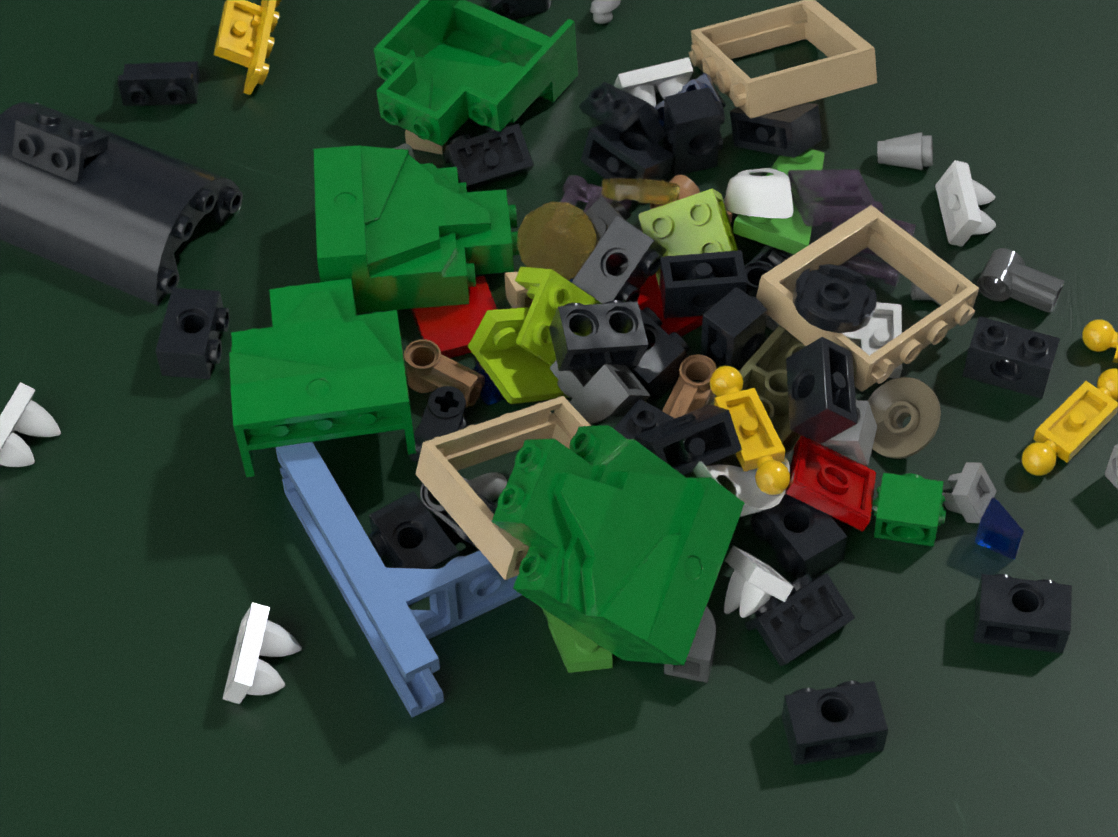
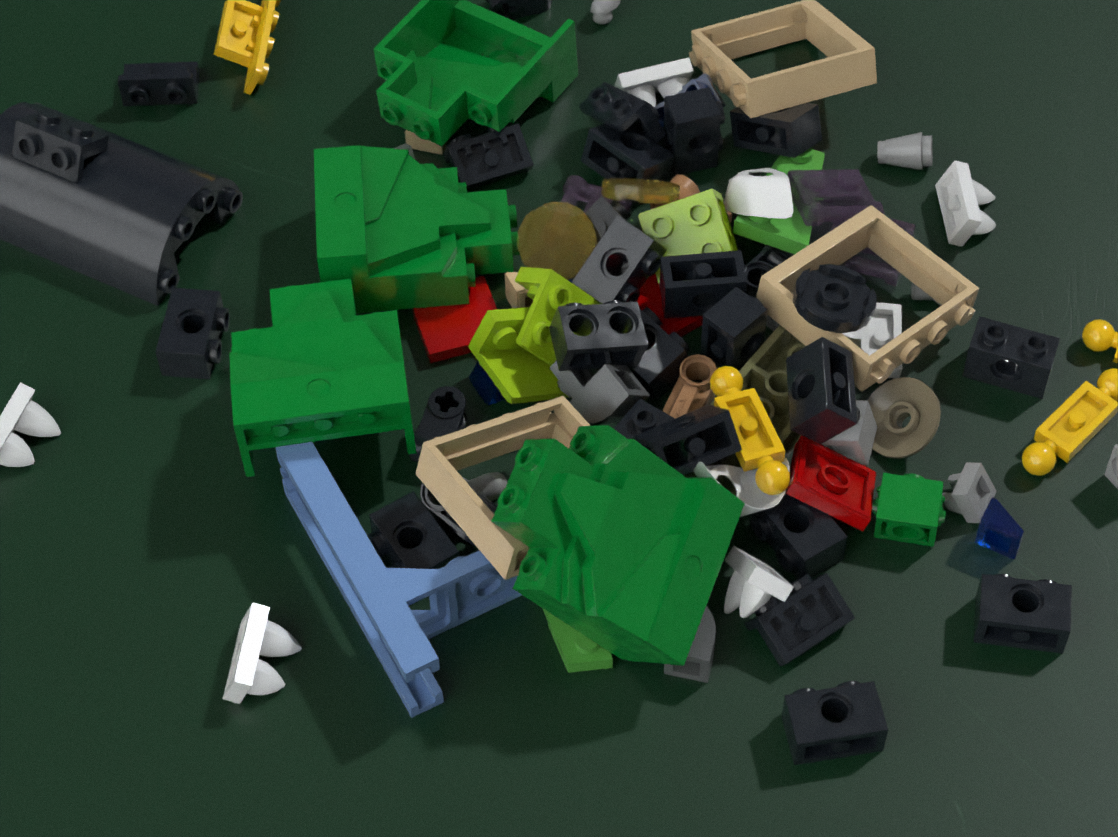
medium nougat piece [404,339,485,408] -> none
dark grey piece [977,248,1064,313] -> none

